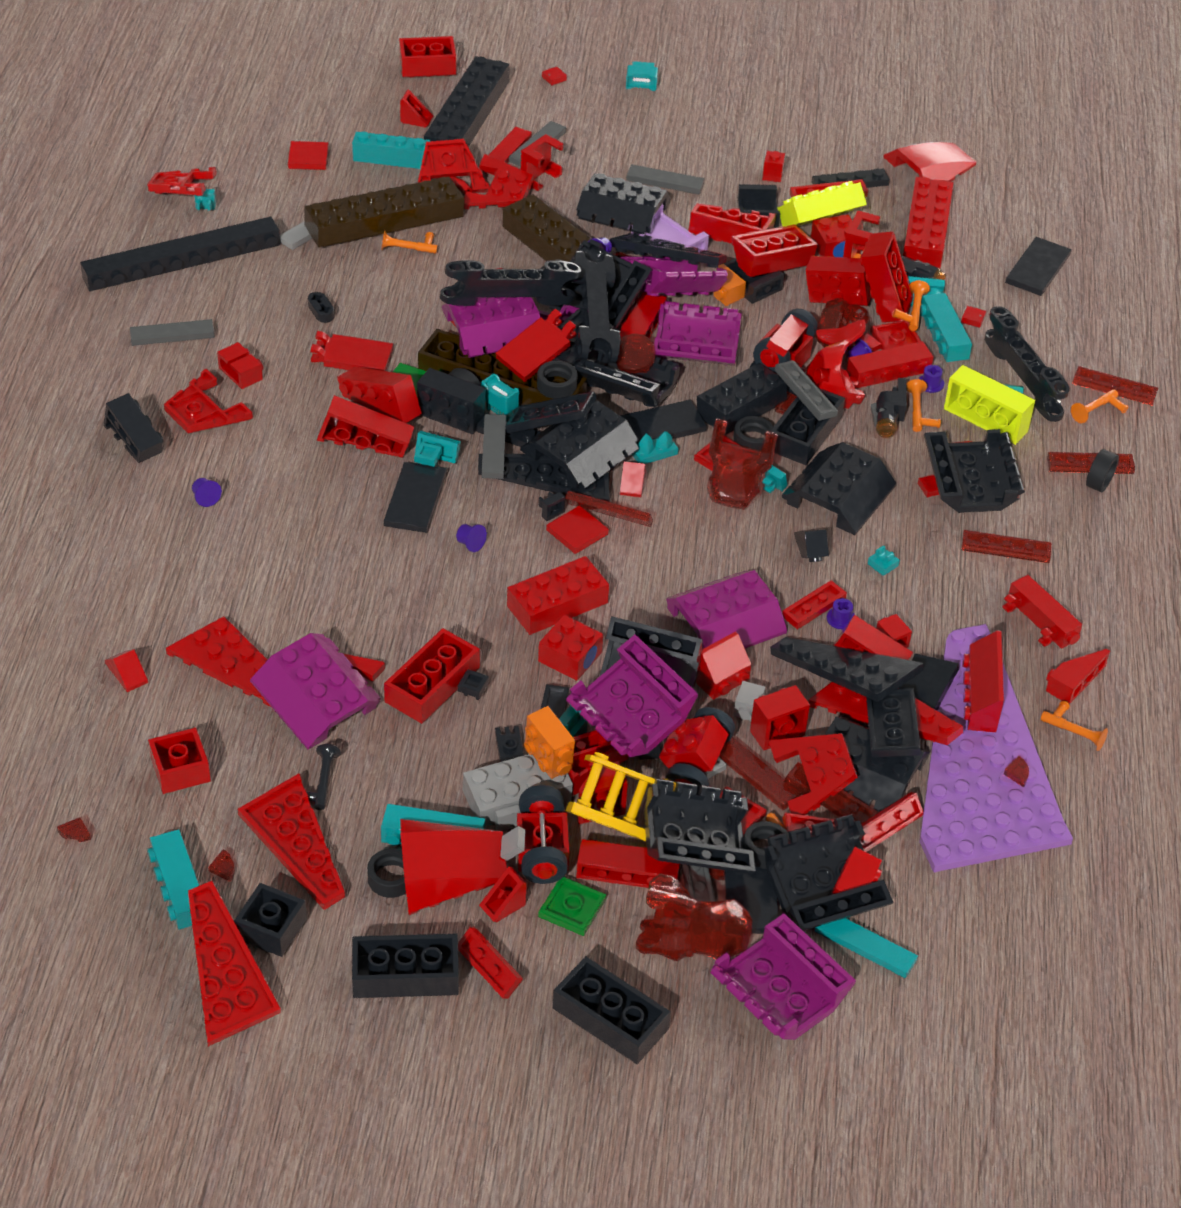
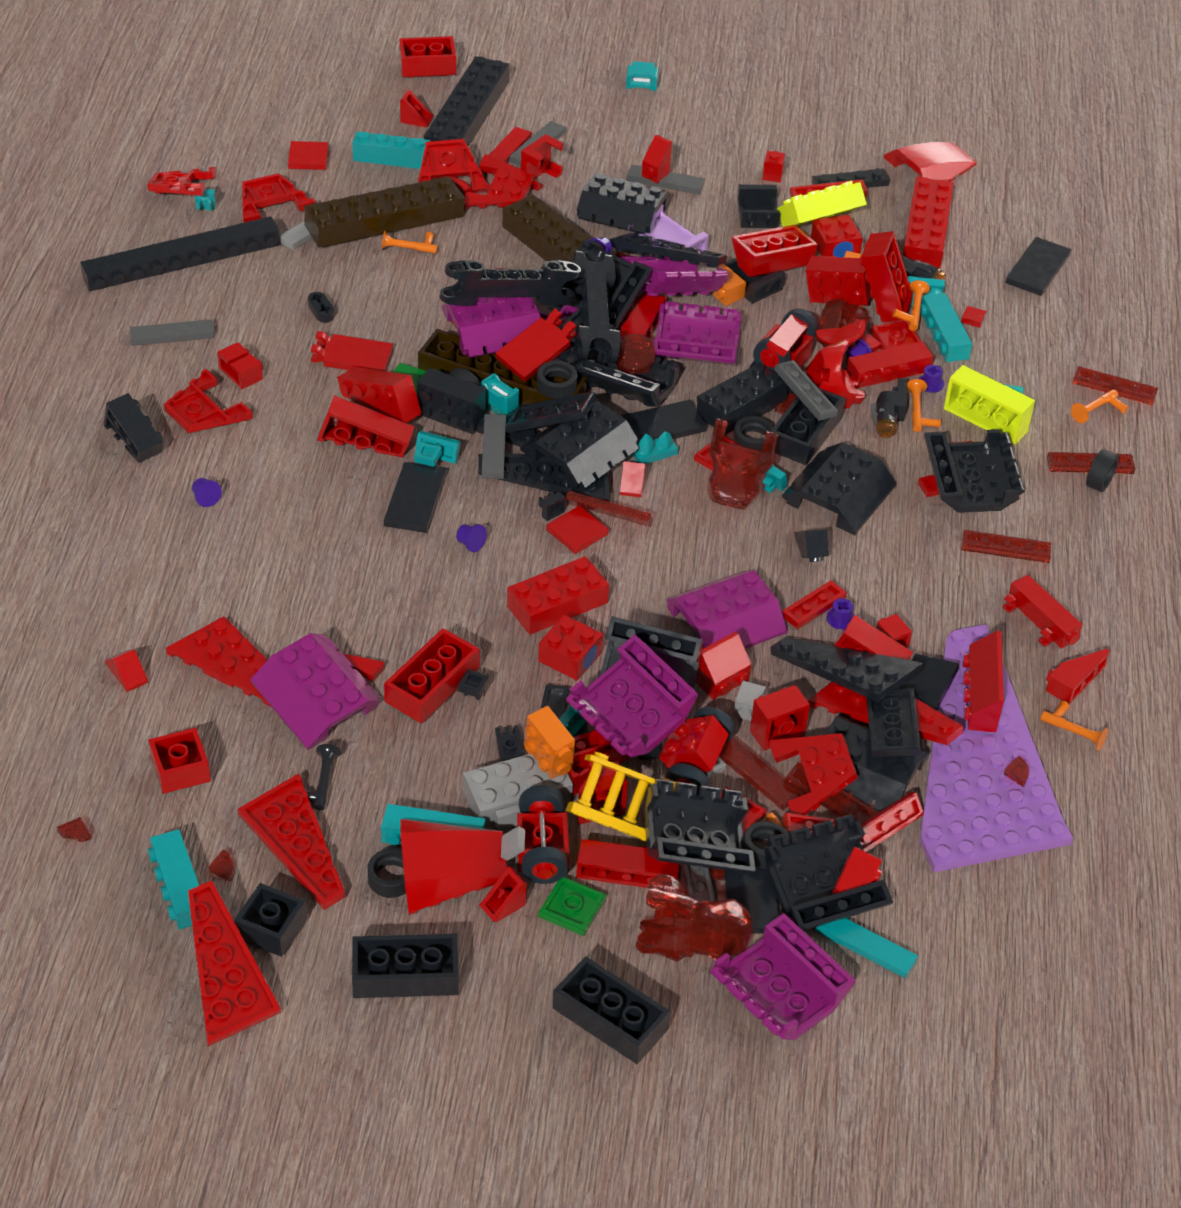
red plate [458,927,523,999] -> none
red tile [542,66,567,86] -> none
red wedge [688,203,776,245] -> none
red panel [843,211,881,258] -> none
teal tile [867,545,900,576] -> none
black piece [984,306,1070,422] -> none
none -> red wing [242,173,316,223]
none -> red slope [642,135,672,183]

